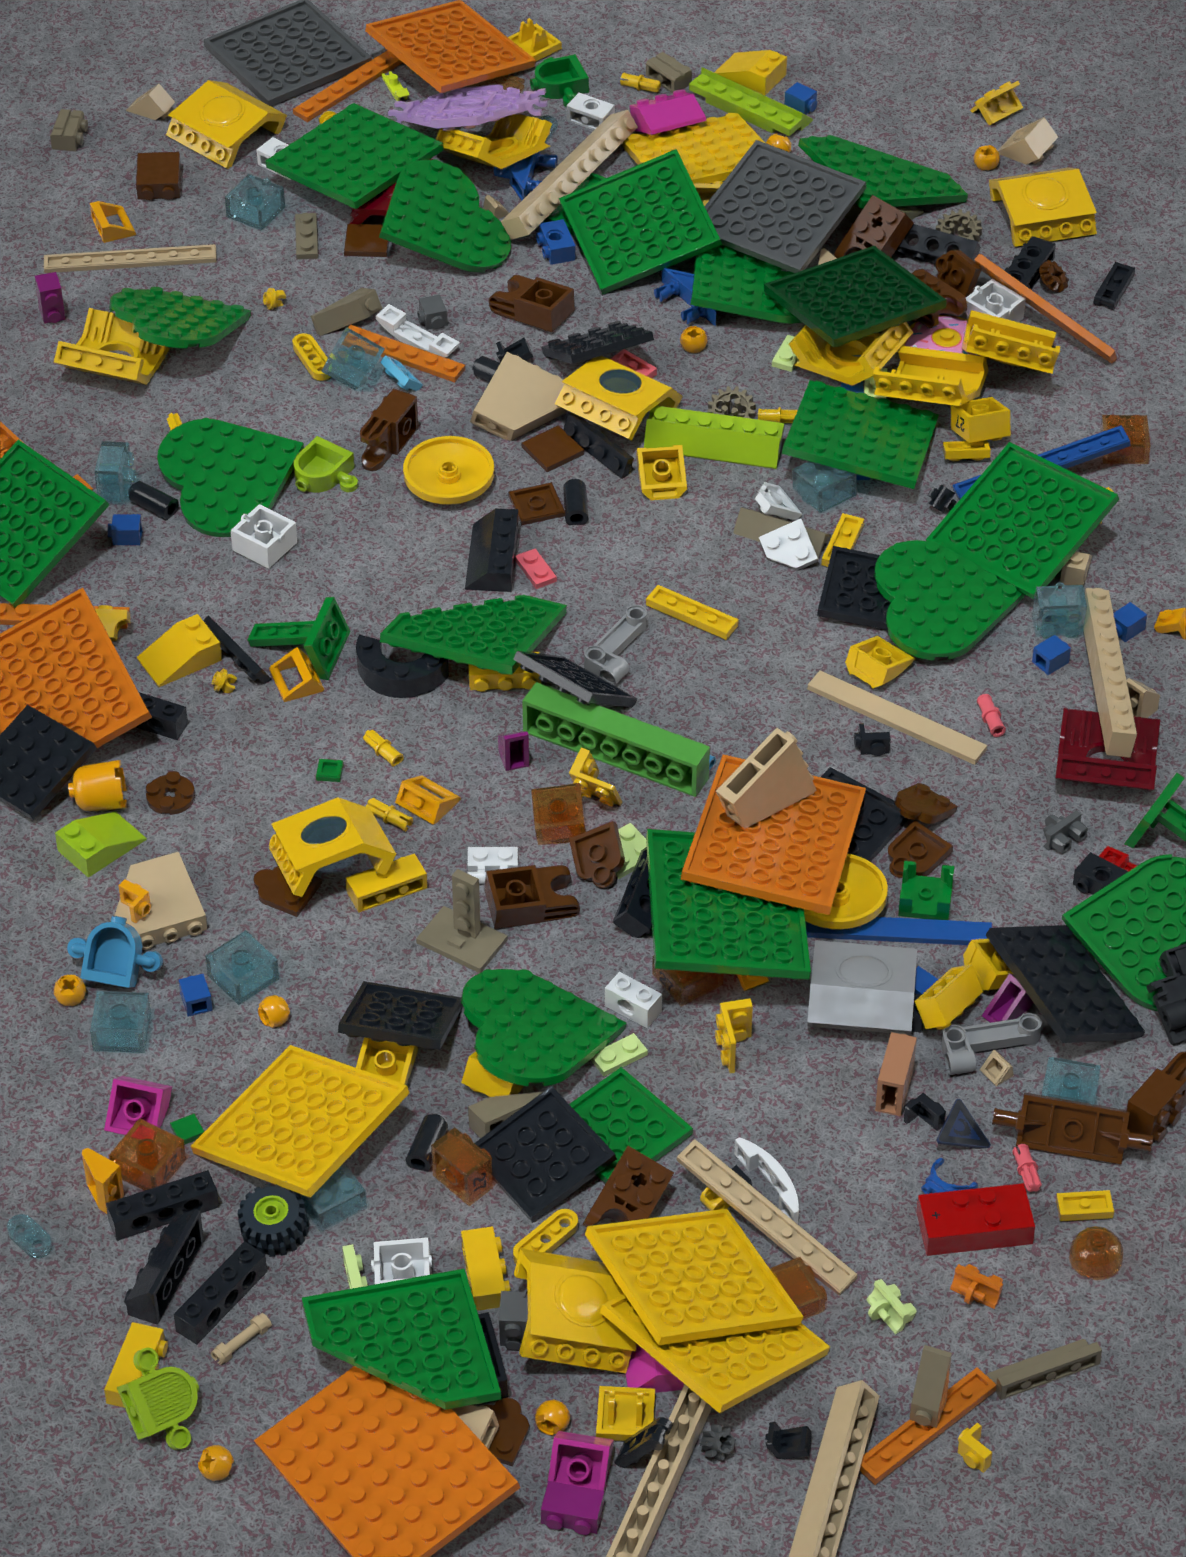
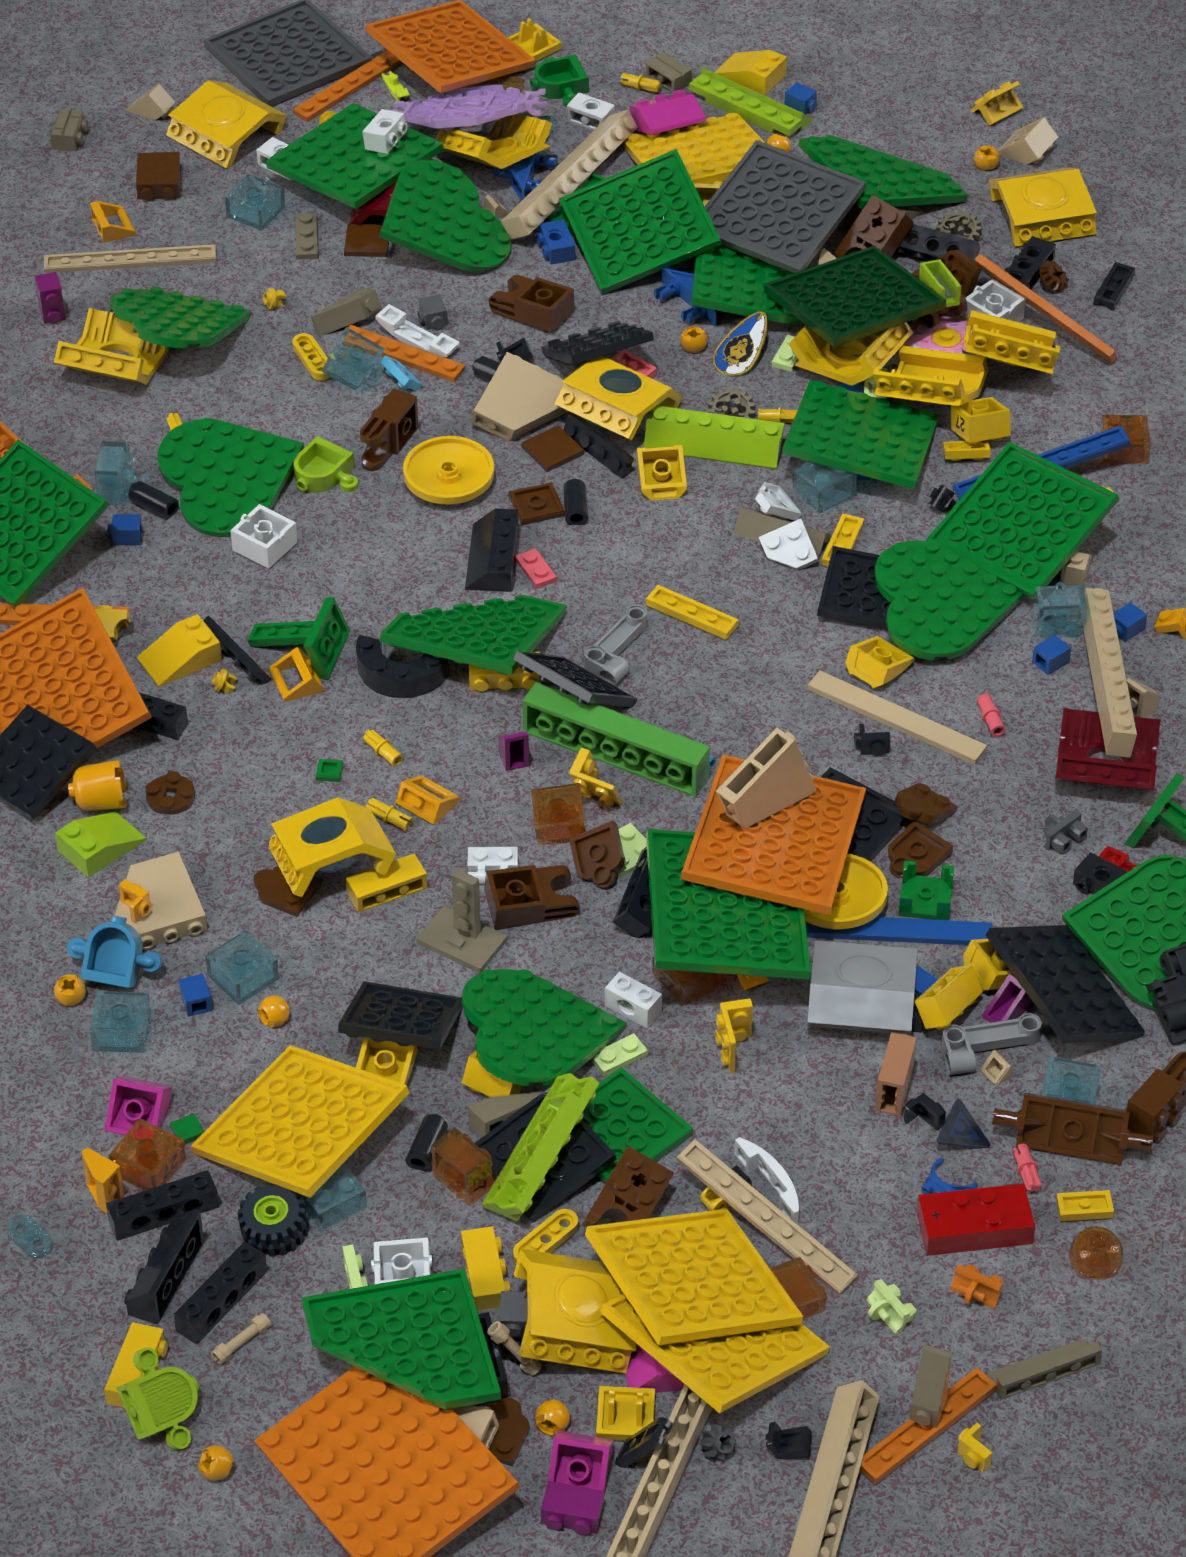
none -> white brick [362,109,407,154]
none -> lime slope [481,1073,599,1221]
none -> tan bar [487,1321,542,1376]
none -> shield [713,311,768,377]
none -> lime window [919,259,961,307]

